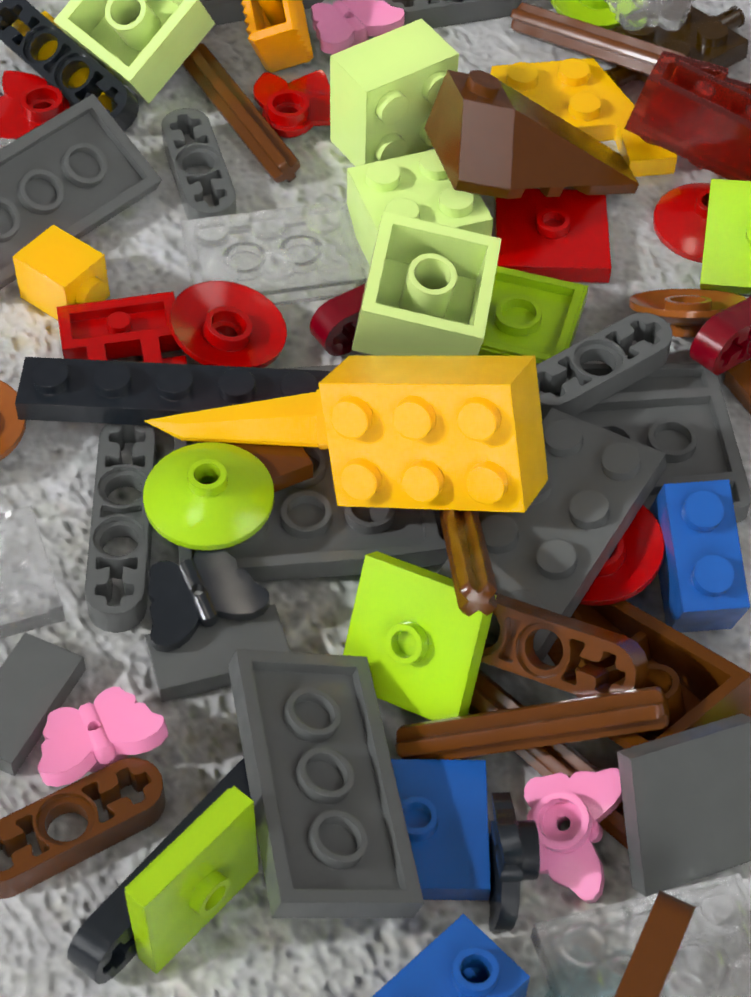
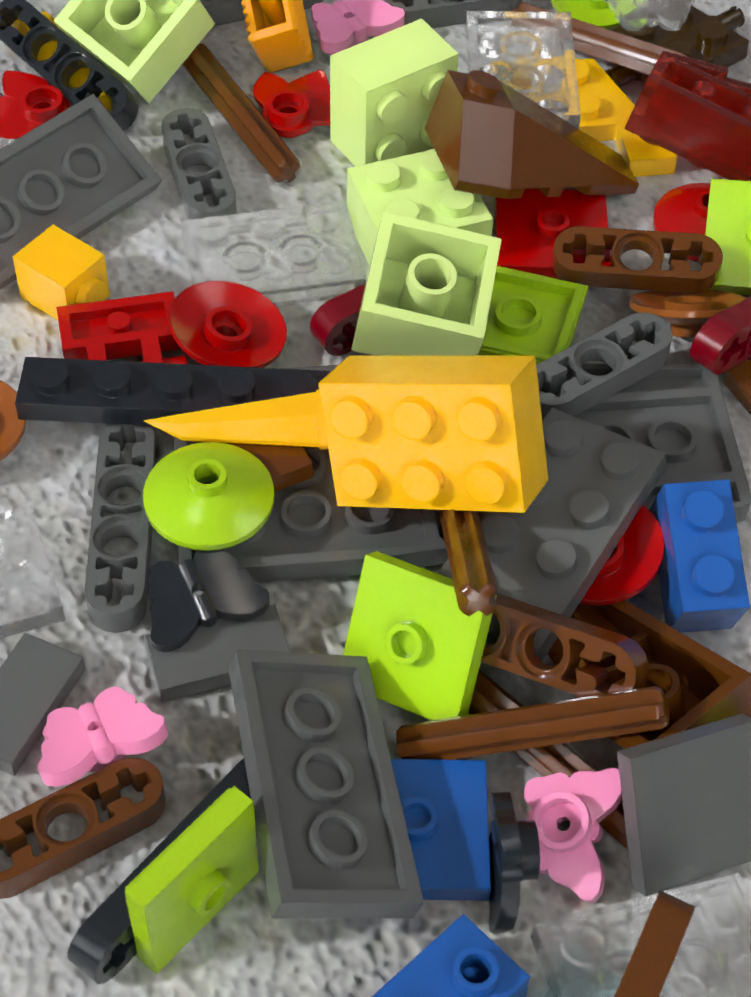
none -> clear plate [465,11,581,129]
none -> reddish brown beam [552,226,723,293]

